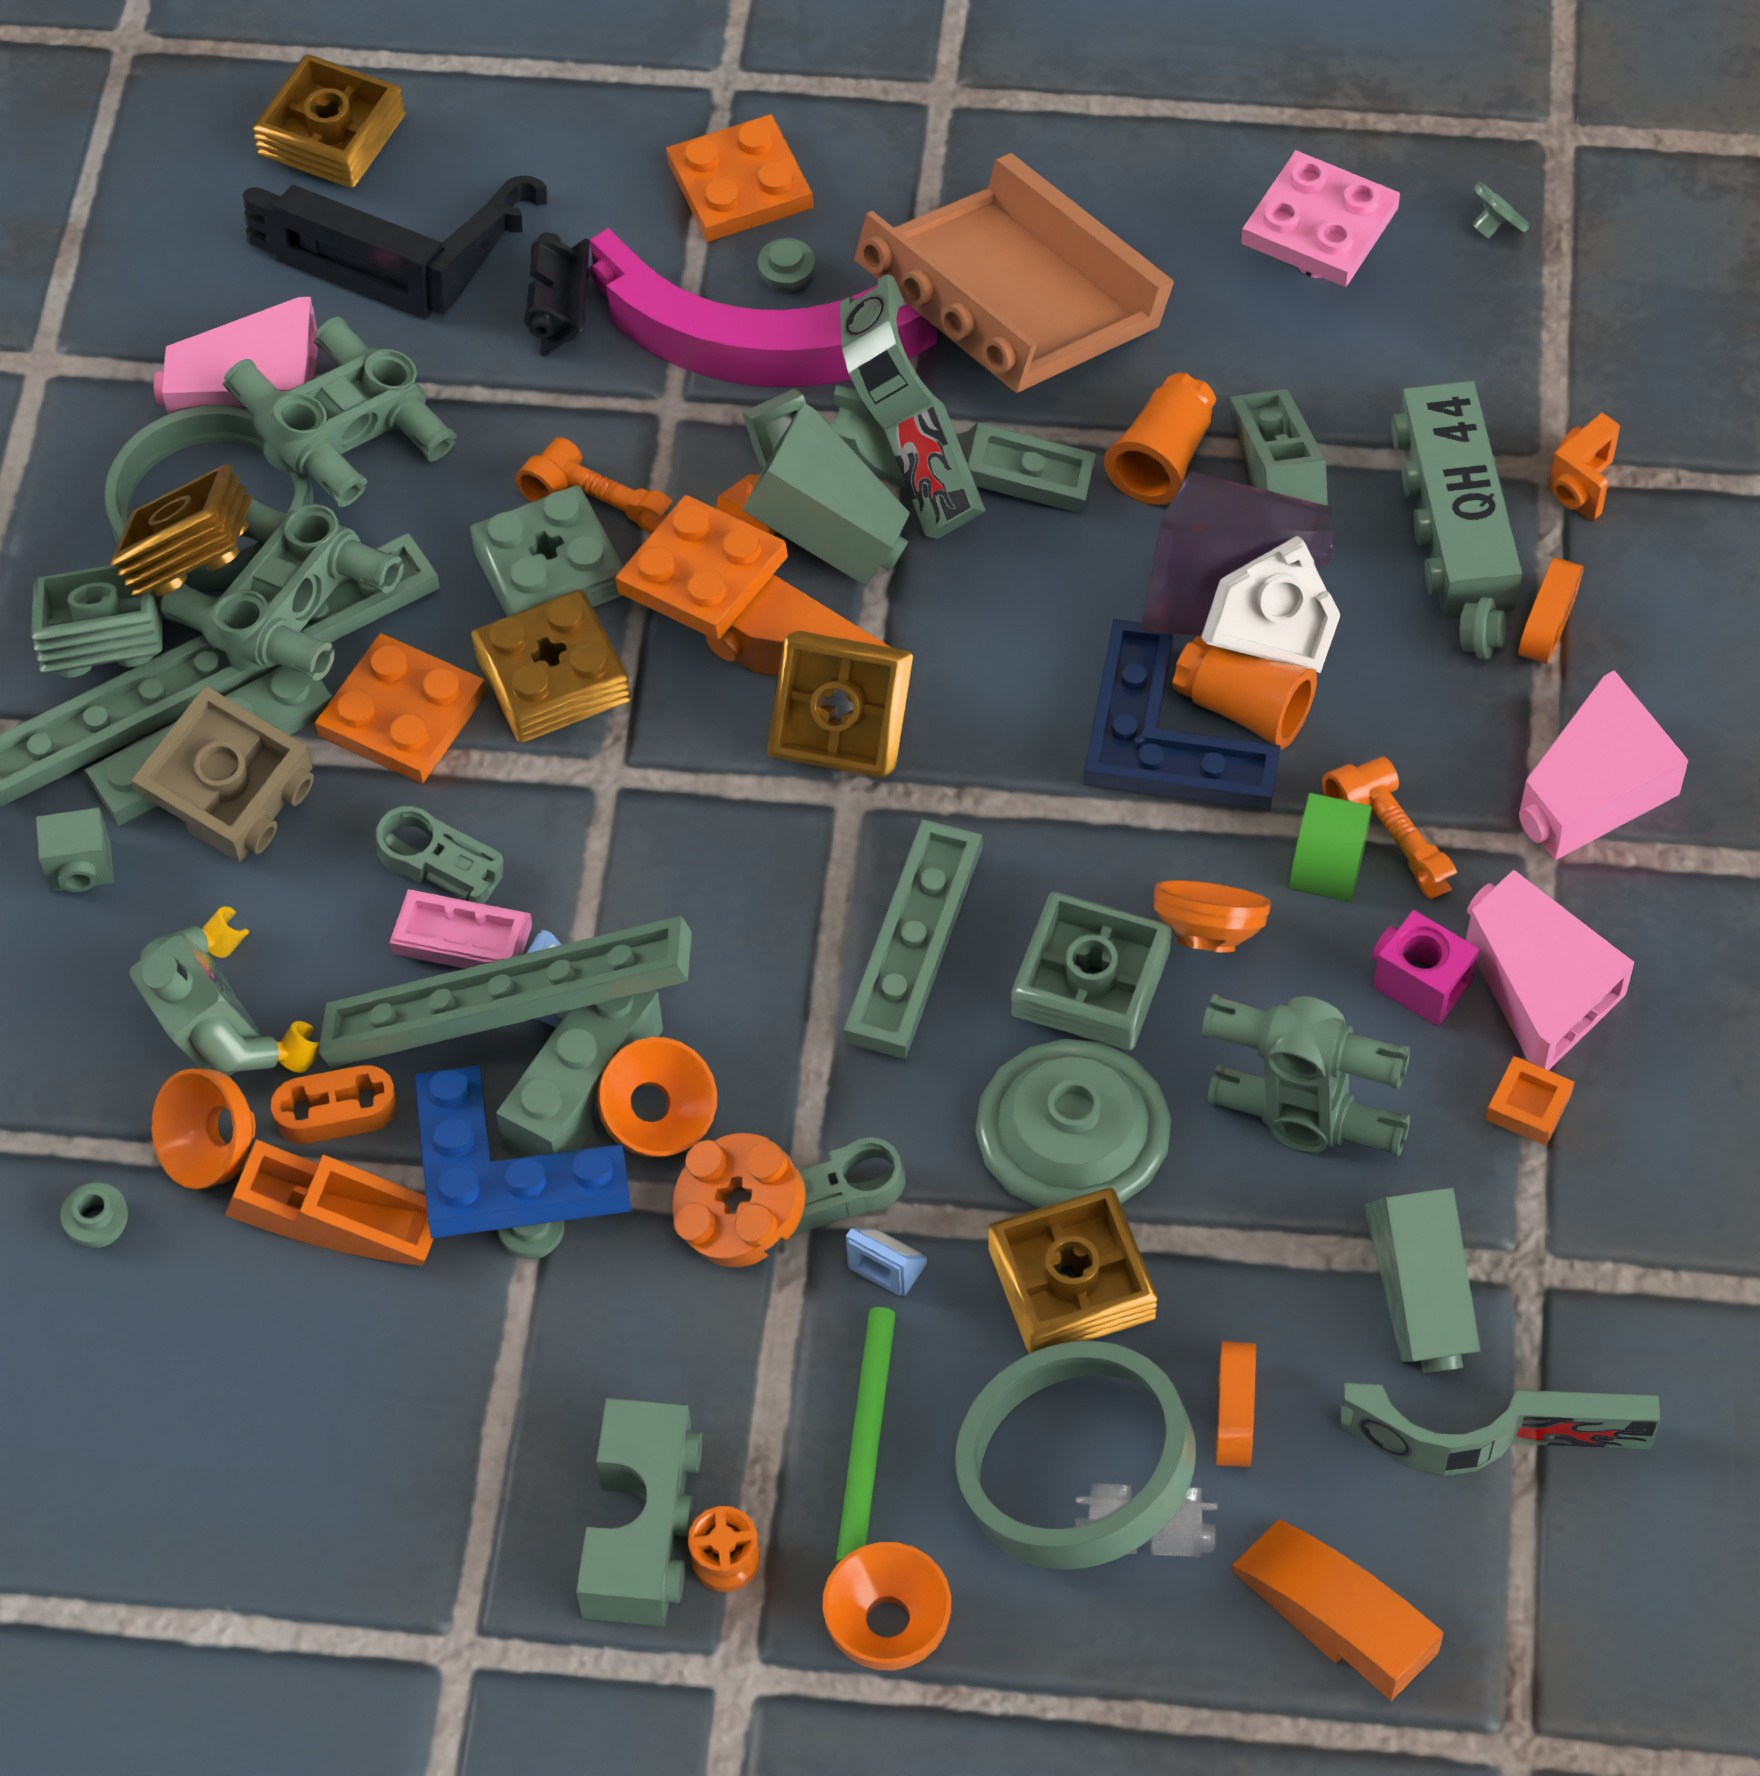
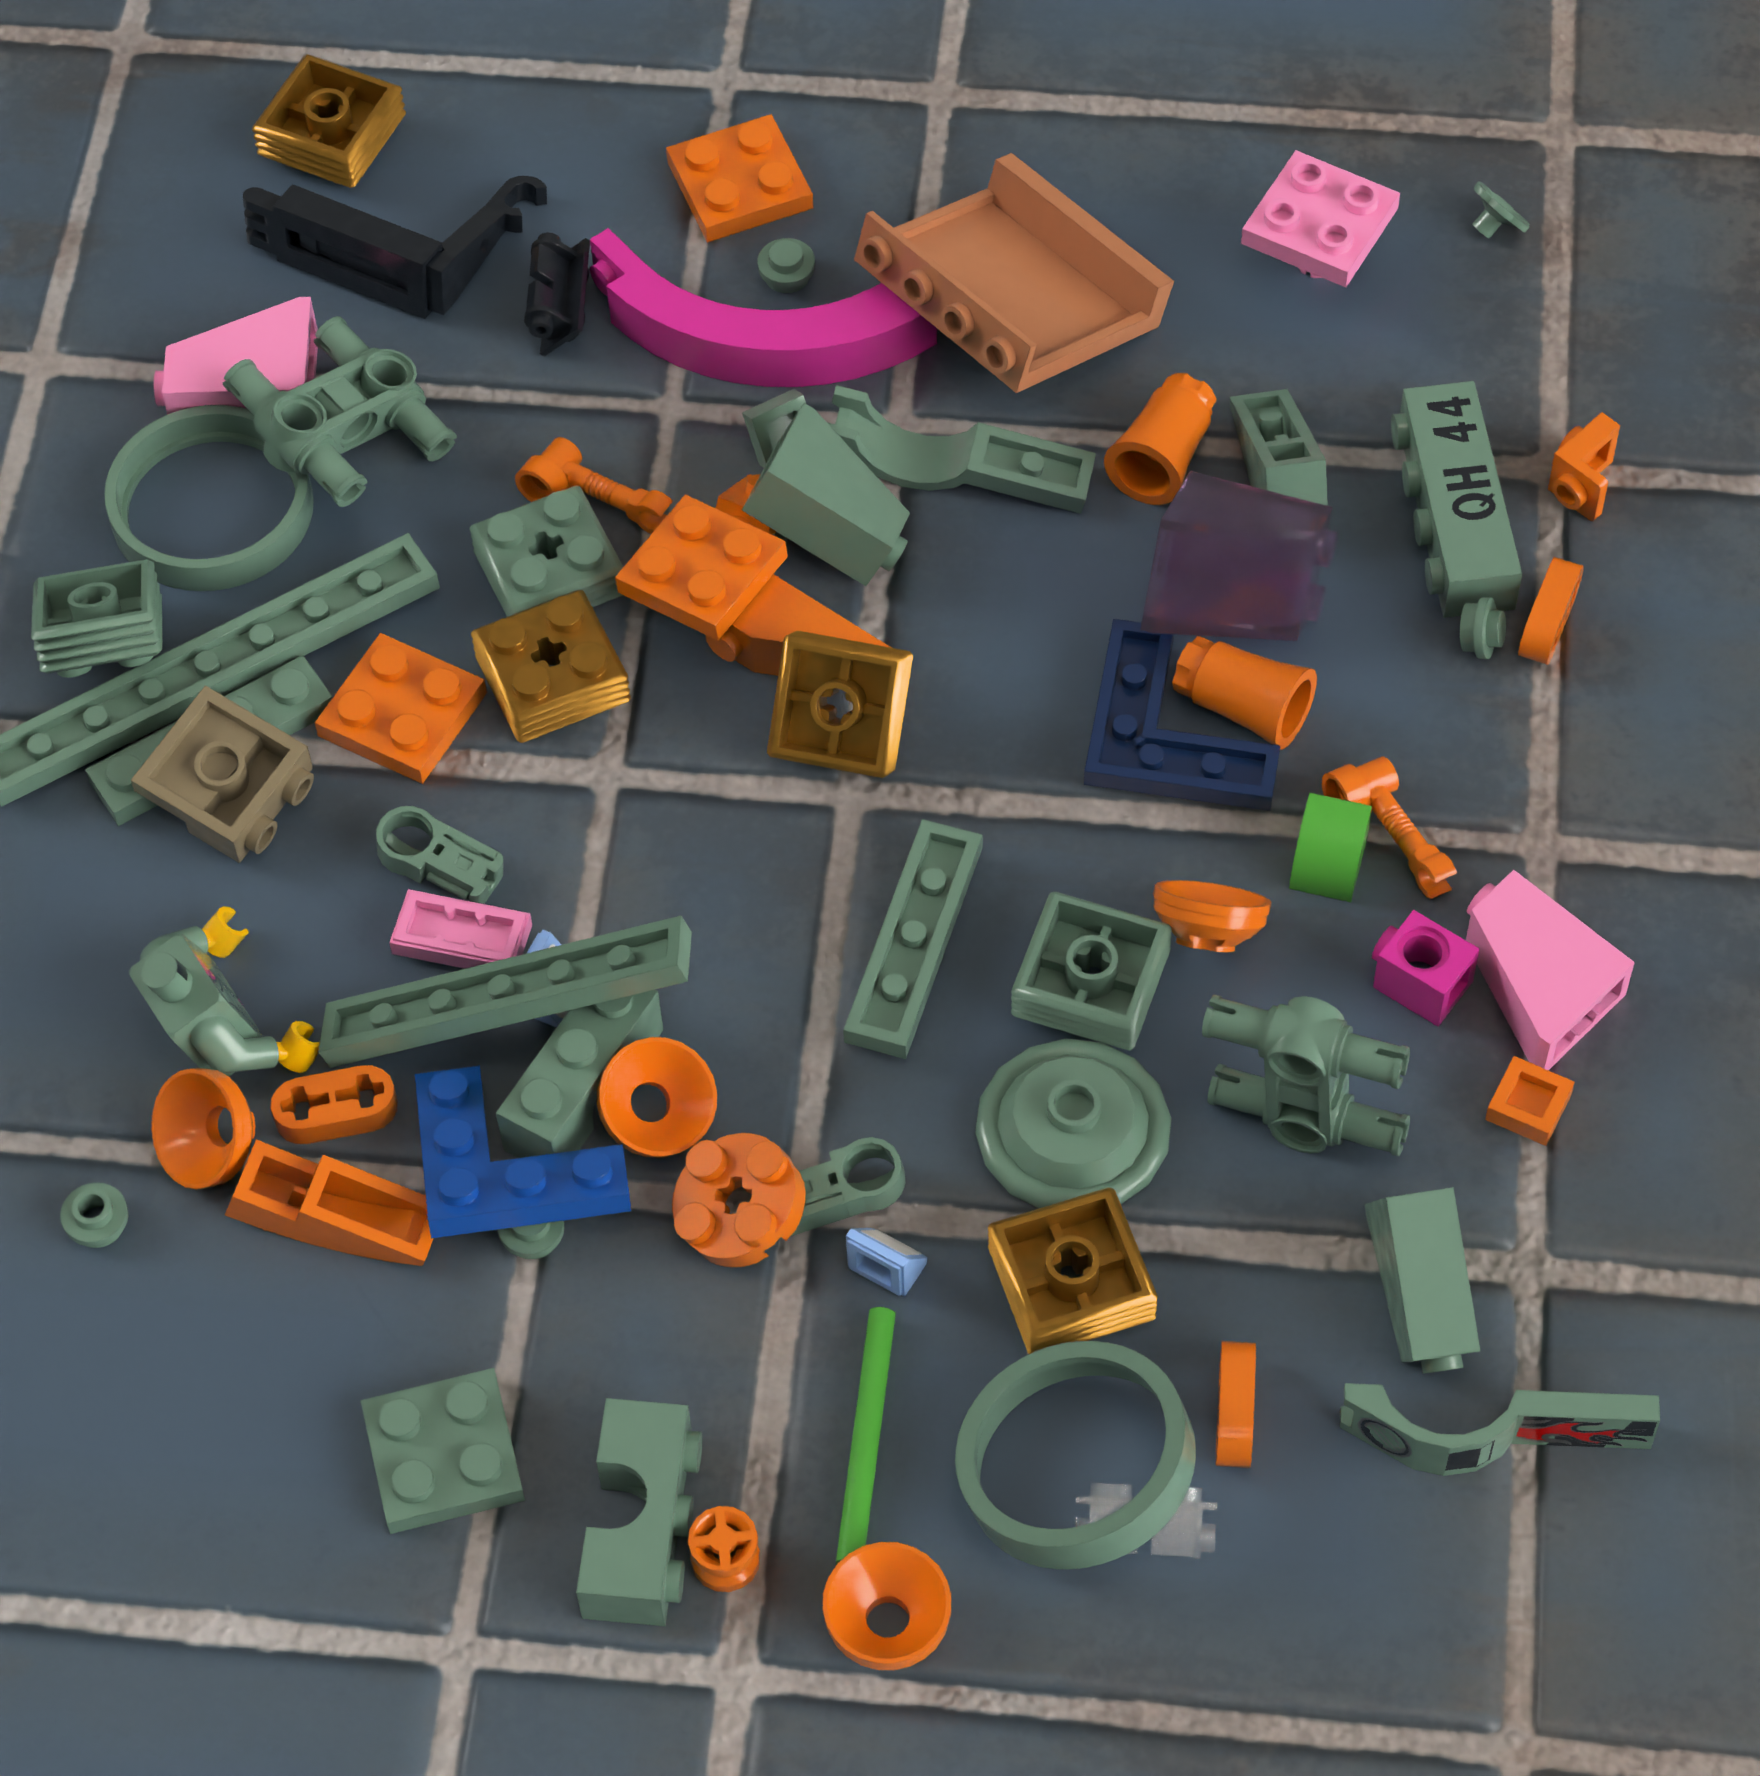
sand green plate [36,807,114,892] -> none
pearl gold brick [111,464,253,597] -> none
sand green piece [161,499,403,681] -> none
sand green piece [840,274,986,539] -> none
white plate [1201,535,1340,673] -> none
orange slope [1231,1519,1444,1701] -> none
bright pink slope [1519,670,1688,860] -> none
none -> sand green plate [361,1368,525,1534]

